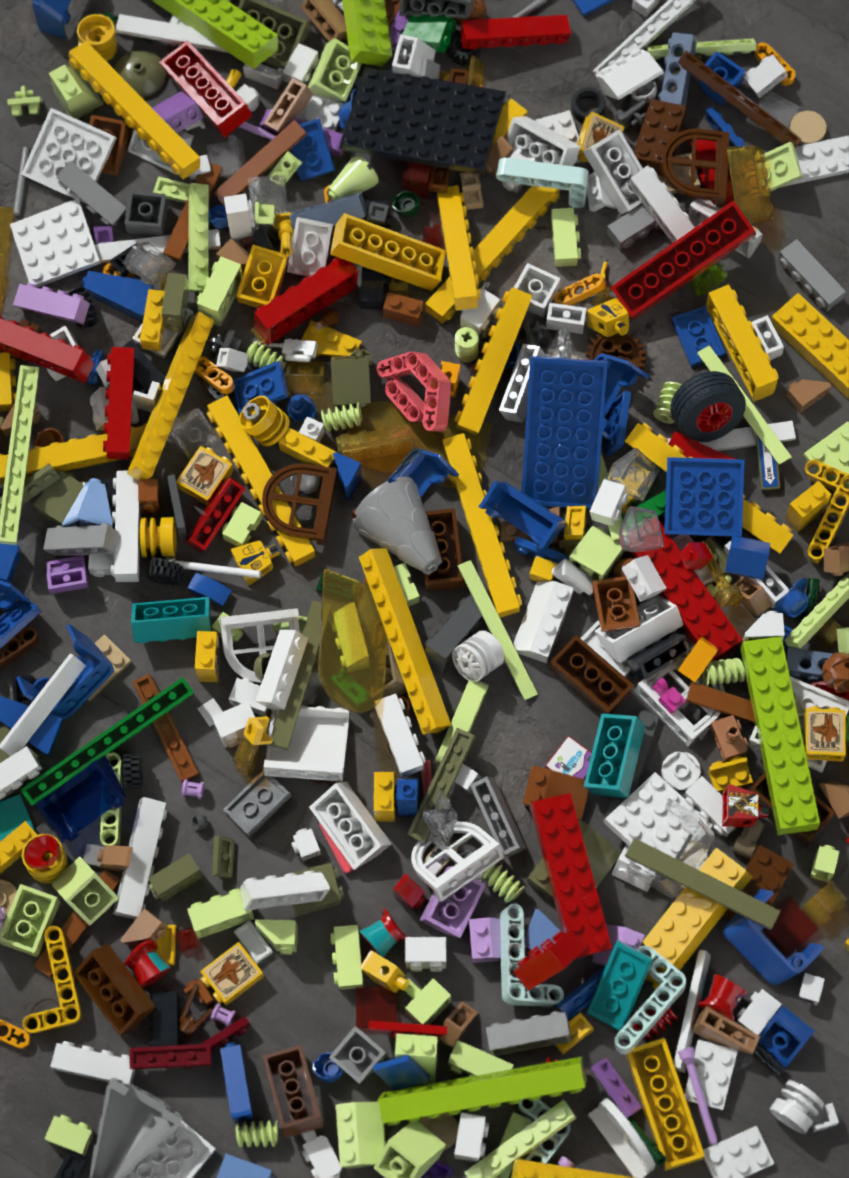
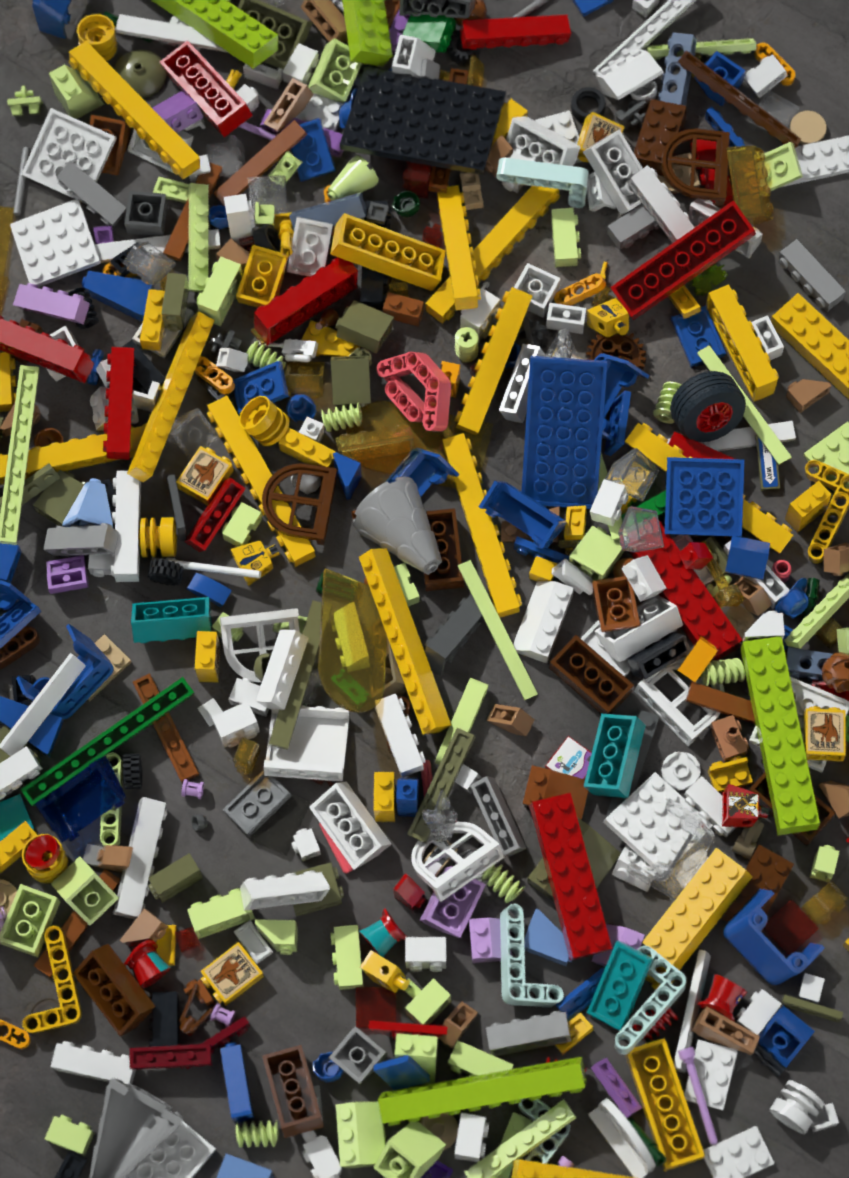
dark orange brick [138,479,161,516] -> none
olive plate [212,835,234,879] -> none
light grey bush [243,403,262,422] -> none
yellow panel [243,717,273,745] -> none
white wheel [452,631,504,682] -> none
red brick [514,928,585,991] -> none
olive tile [625,838,780,930] -> none
dark pink plate [652,677,686,714] -> none
none -> olive brick [335,300,394,353]
none -> medium nougat slope [486,704,535,736]
none -> yellow plate [668,285,701,319]
none -> coral brick [772,560,792,583]
none -> olive tile [781,994,843,1023]

